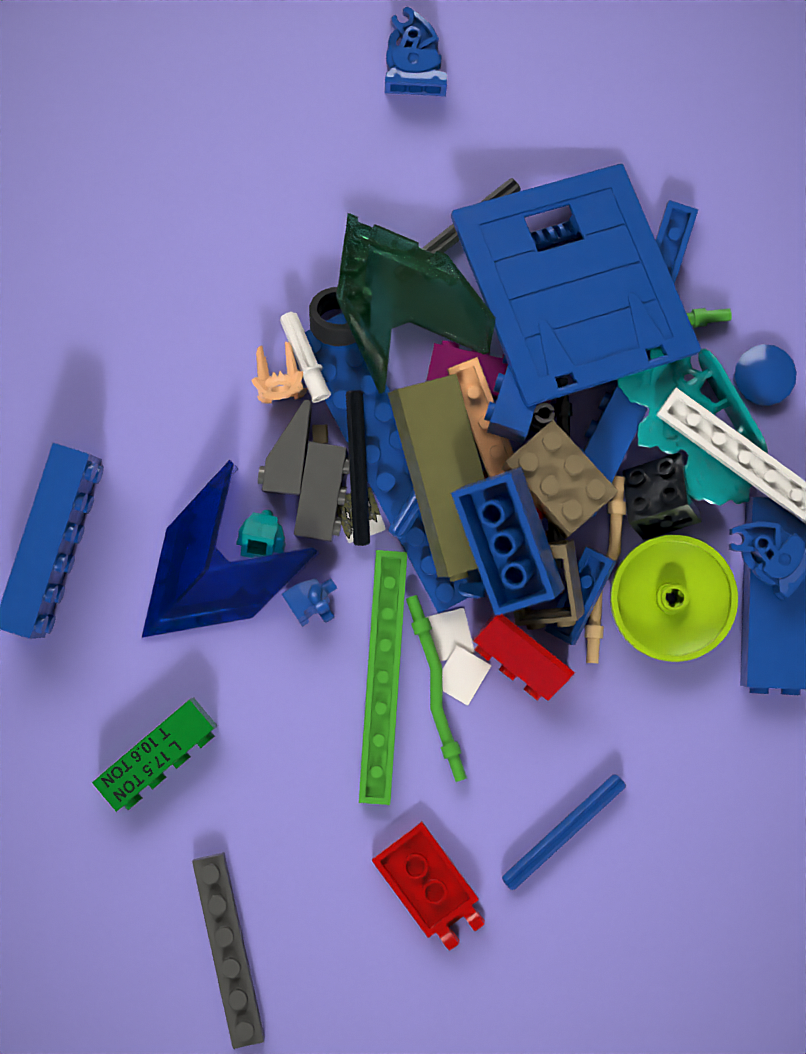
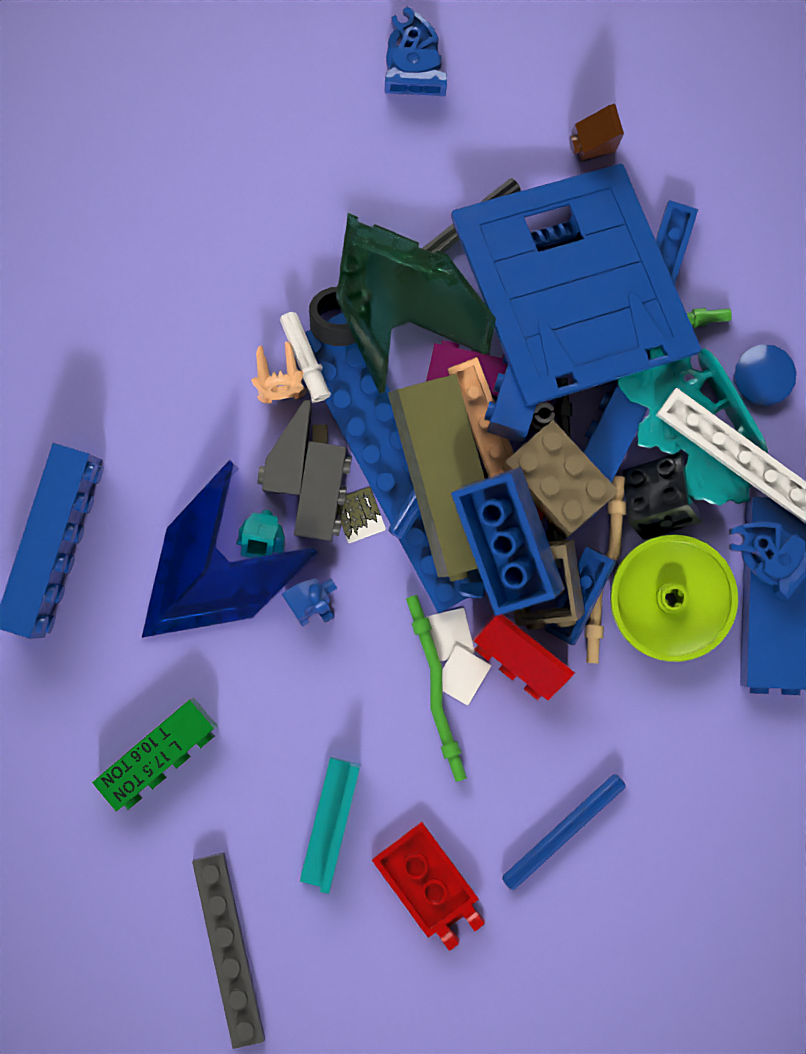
black axle [346,390,370,546] -> none
bright green plate [359,550,407,805] -> none
none -> teal fence [299,757,361,894]
none -> reddish brown slope [569,104,624,162]

